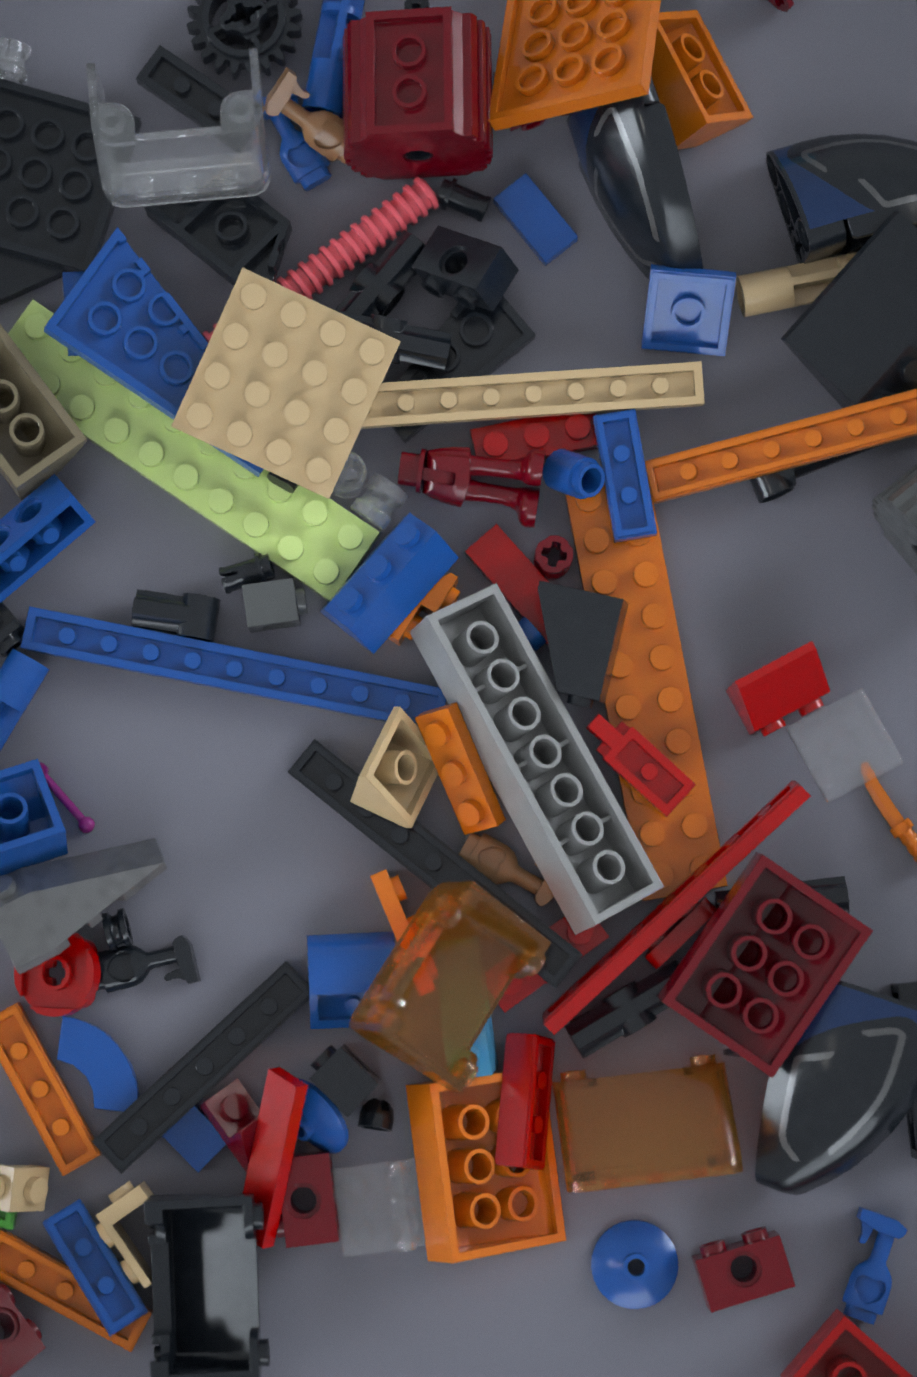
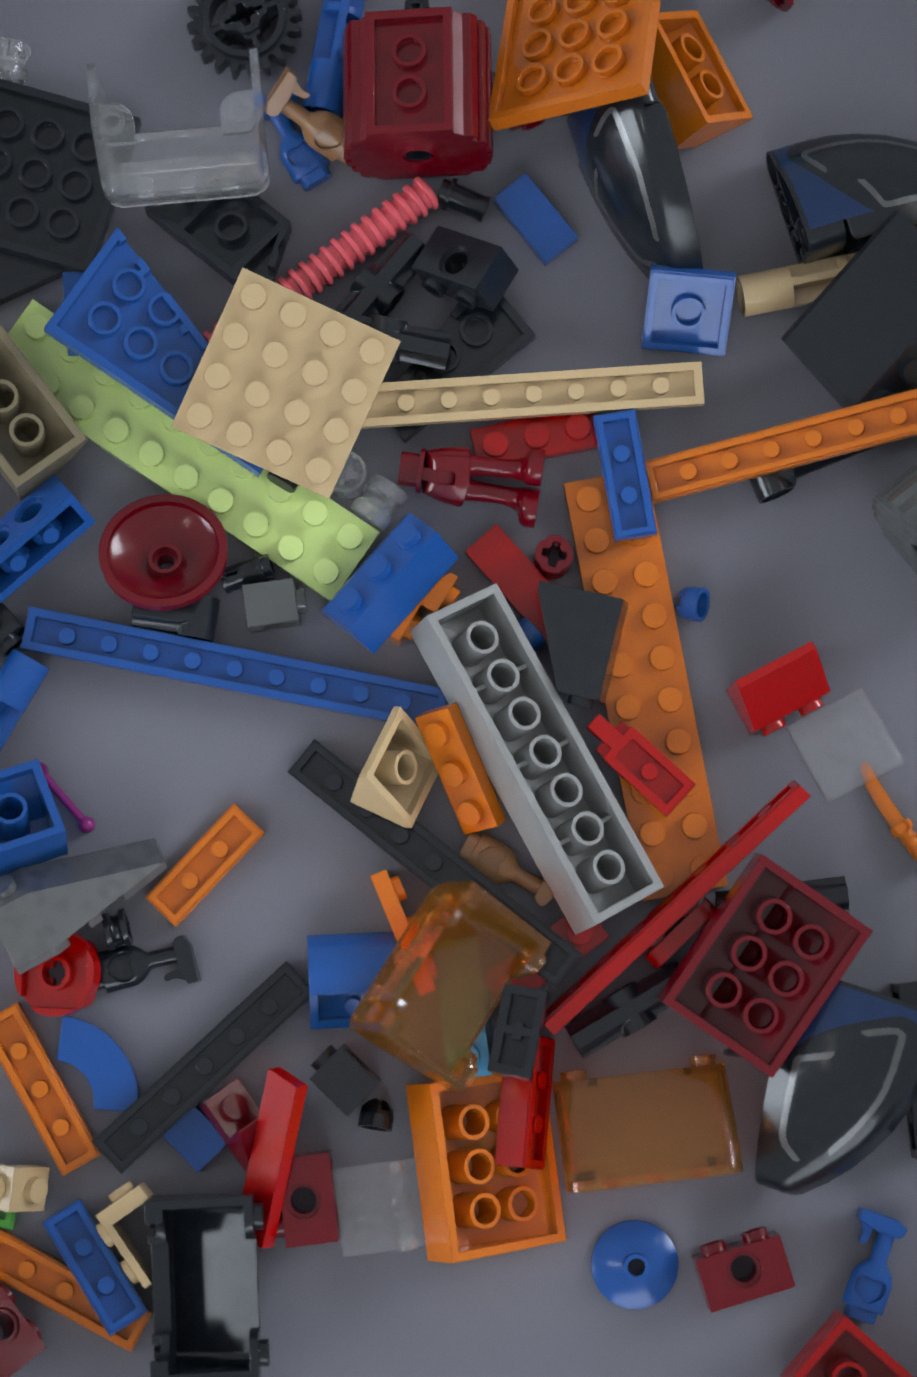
black plate [136,45,263,153] -> none
blue dish [297,1078,349,1154] -> none
blue brick [543,449,605,499] -> none
none -> dark red dish [99,494,228,611]
none -> orange tile [145,803,266,927]
none -> black hinge [487,983,549,1082]
none -> blue hinge [674,586,710,622]

